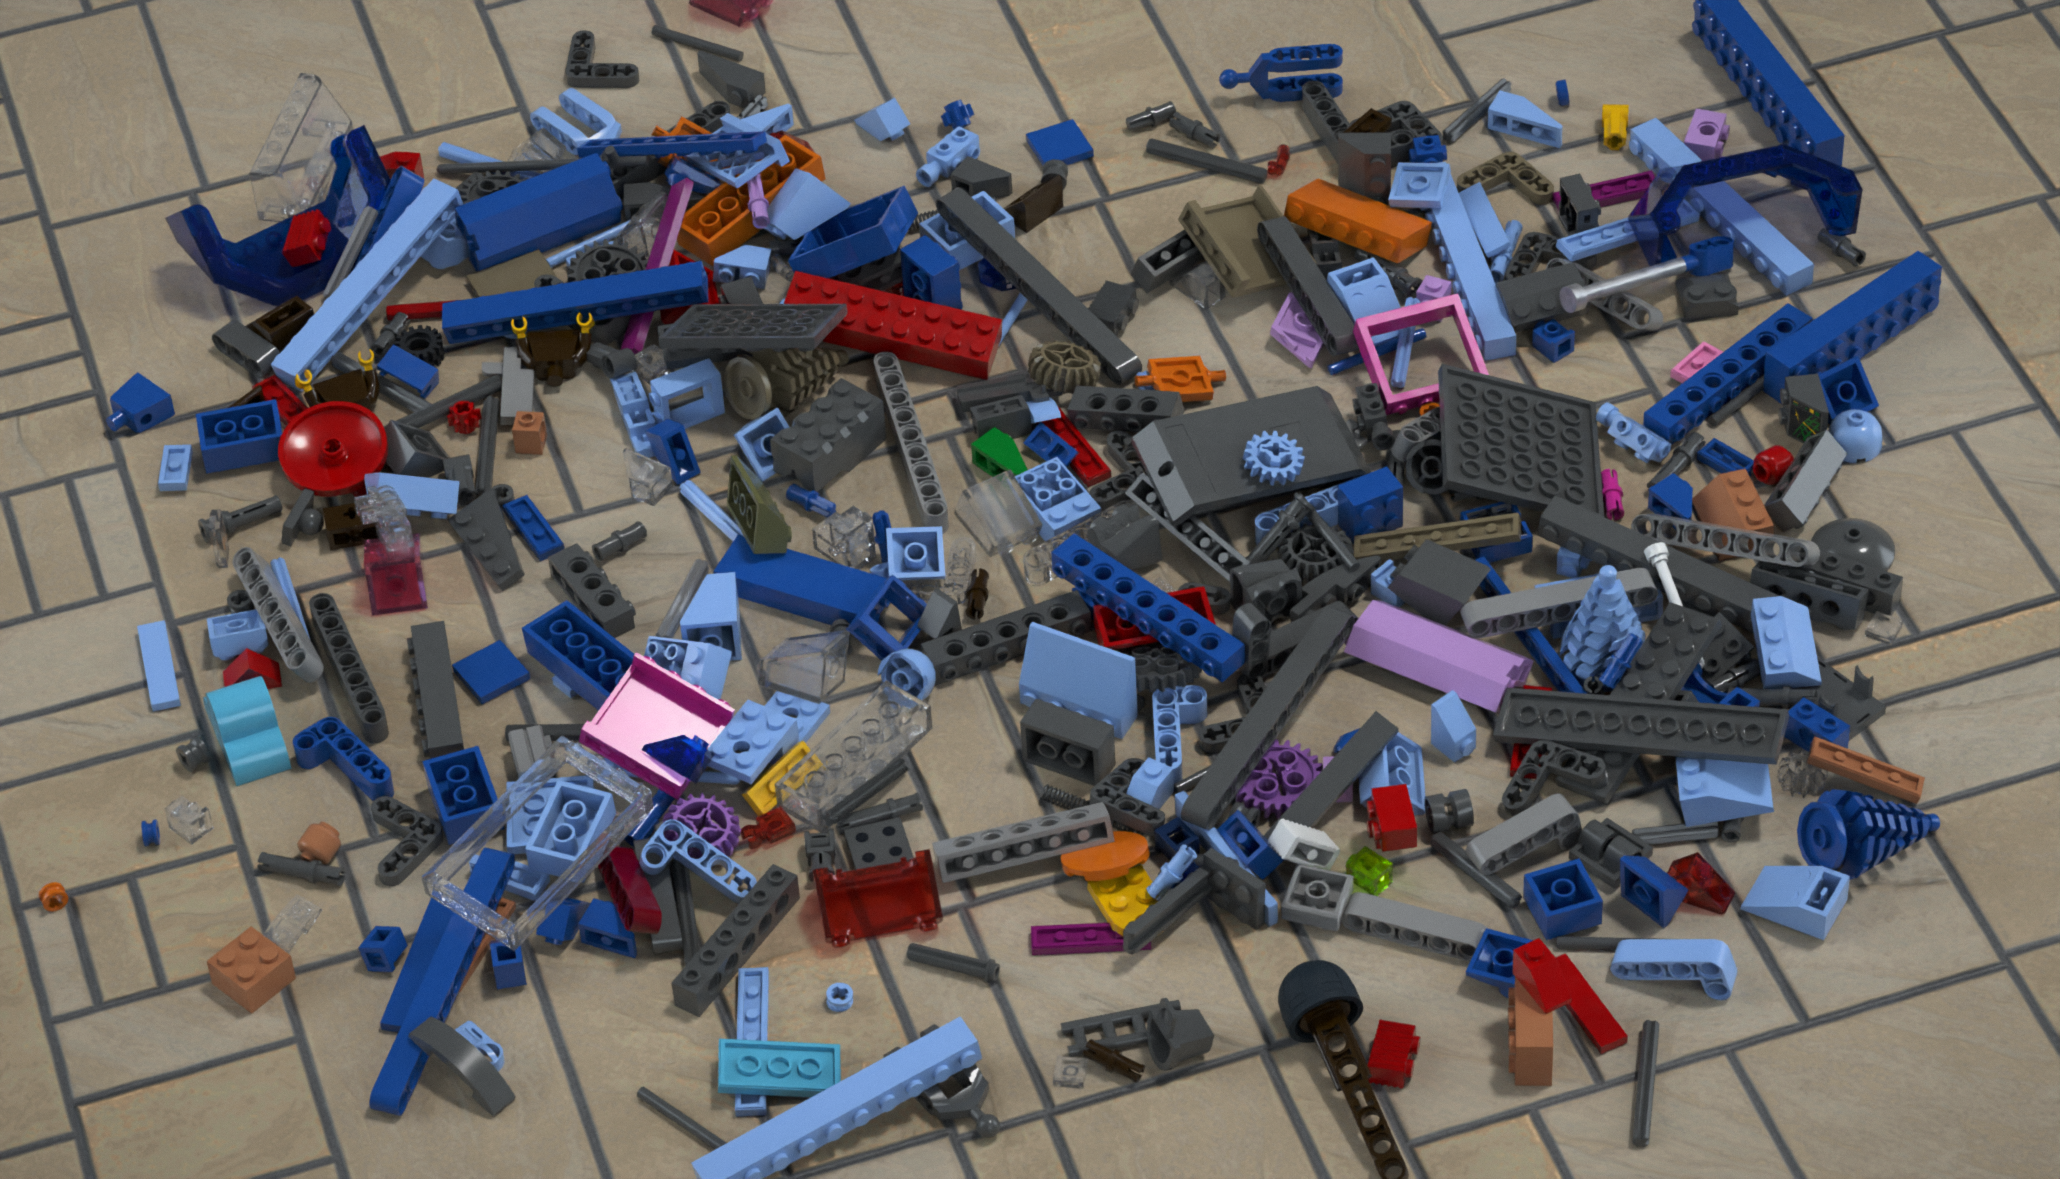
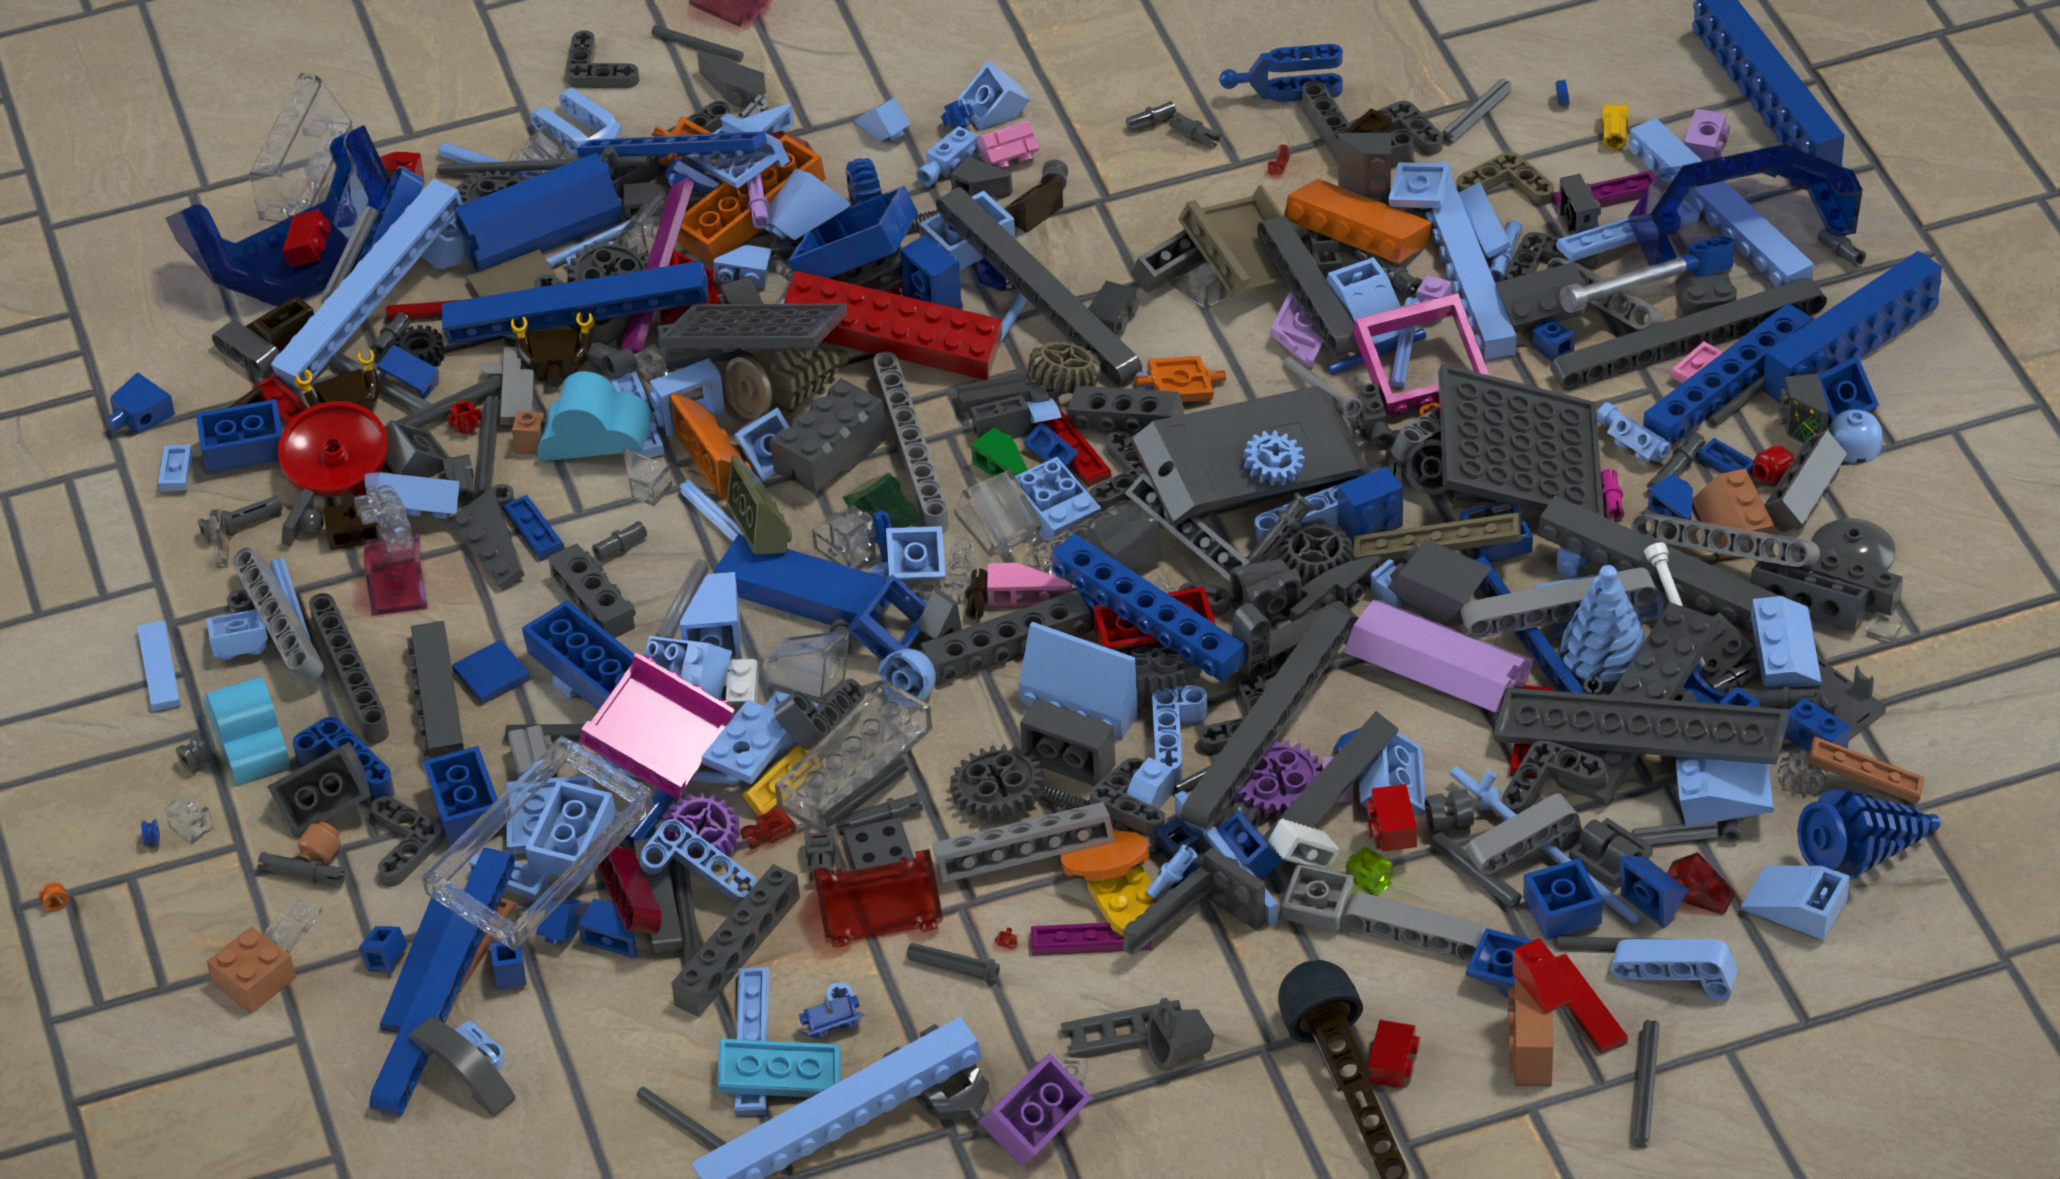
red slope [223,648,282,689] -> none
clear blue slope [641,735,715,784] -> none
blue slope [645,419,701,485] -> none
blue axle [786,483,836,518] -> none
blue tile [1026,119,1094,166] -> none
dark brown pin [1082,1039,1145,1083] -> none
dark grey axle [1146,138,1267,184] -> none
dark grey bar [1293,494,1360,572] -> none
blue brick [1408,135,1447,163] -> none
light blue slope [1431,690,1476,763] -> none
light blue slope [1488,90,1563,148] -> none
blue axle [1599,633,1643,689] -> none
none -> dark grey slope [267,742,371,837]
none -> medium azure brick [537,372,652,461]
none -> orange slope [670,393,752,500]
none -> white brick [726,659,760,717]
none -> dark grey beam [774,679,865,750]
none -> blue hinge [799,995,865,1038]
none -> clear green brick [842,472,919,528]
none -> blue gear [845,158,882,206]
none -> dark grey gear [950,744,1045,821]
none -> light blue slope [957,60,1030,130]
none -> bright pink brick [976,121,1039,169]
none -> medium lavender brick [978,1053,1092,1166]
none -> bright pink slope [987,563,1072,607]
none -> clear red rock [995,928,1018,949]
none -> light grey piece [1284,357,1362,419]
none -> light blue piece [1450,766,1640,924]
none -> dark grey beam [1550,278,1827,391]

